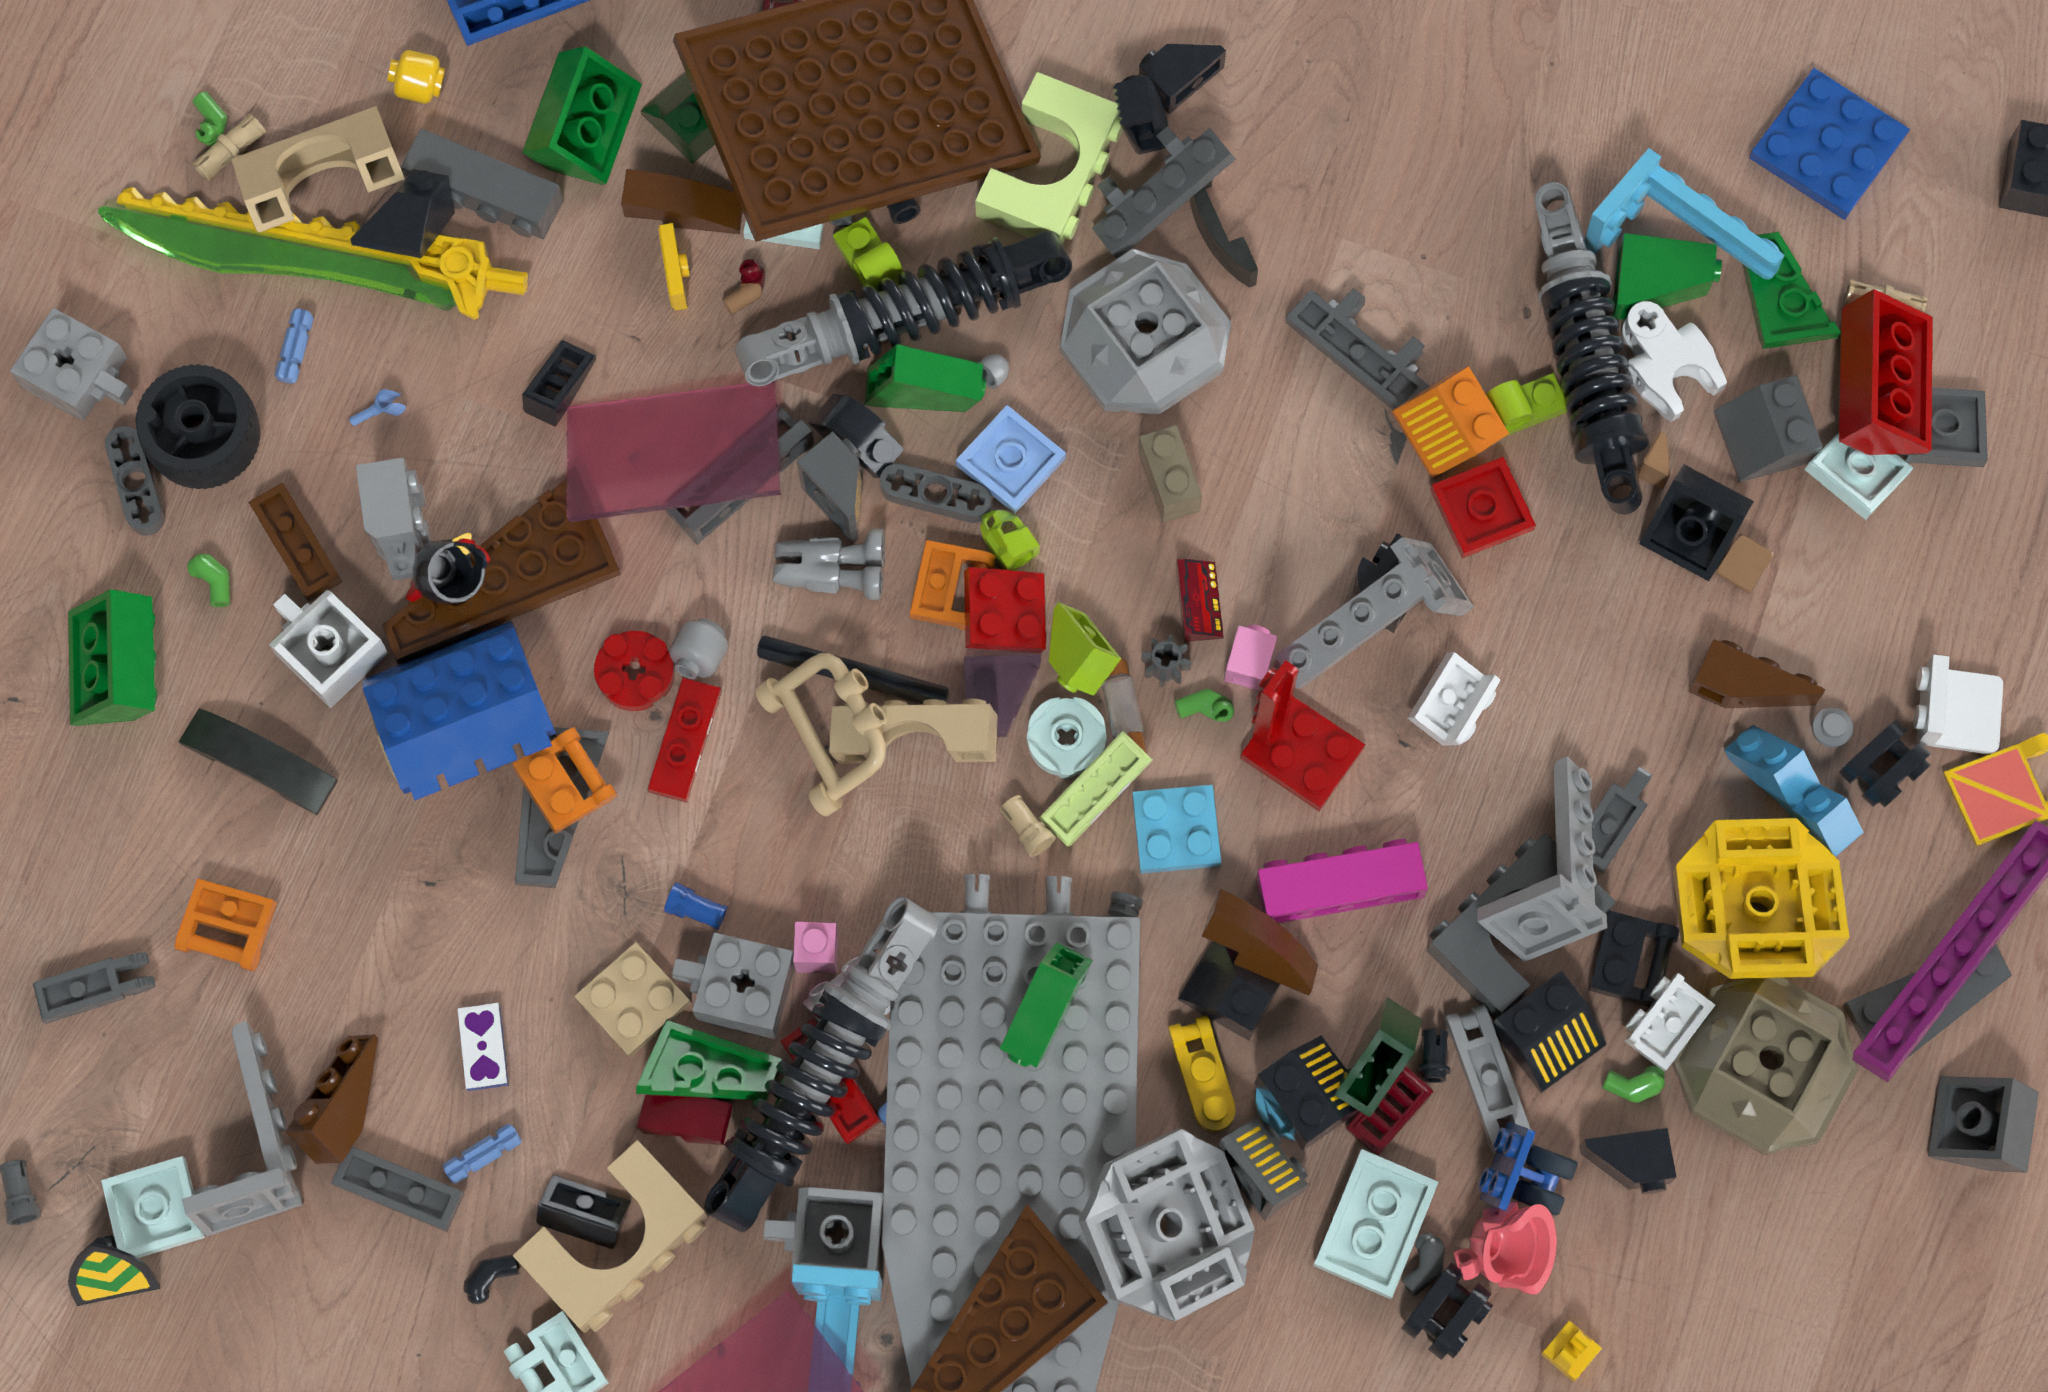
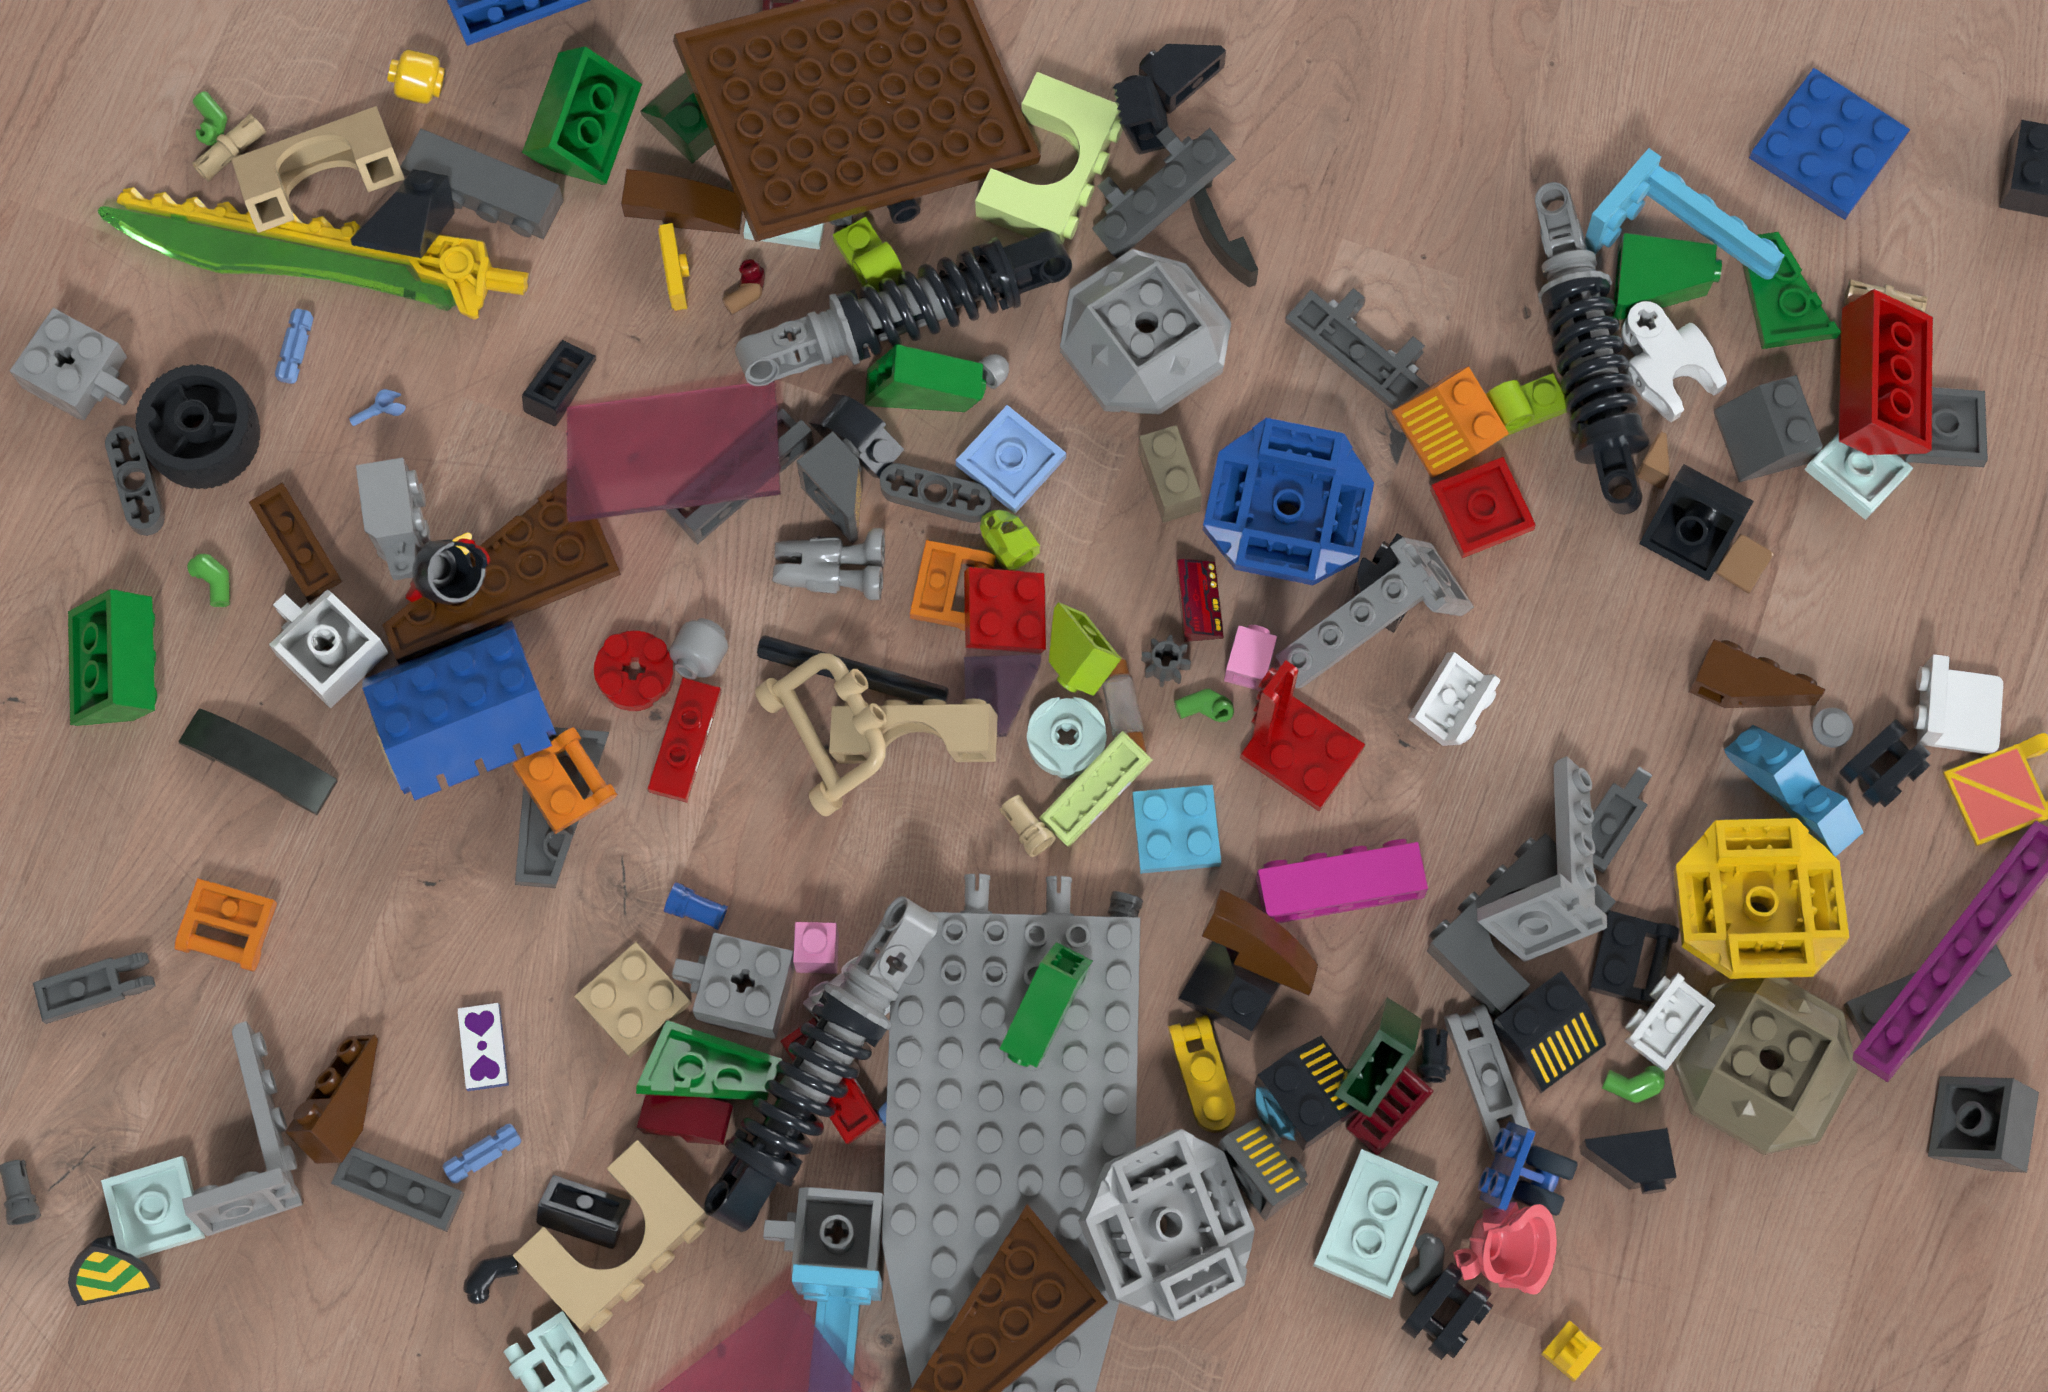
none -> blue piece [1202,418,1374,585]

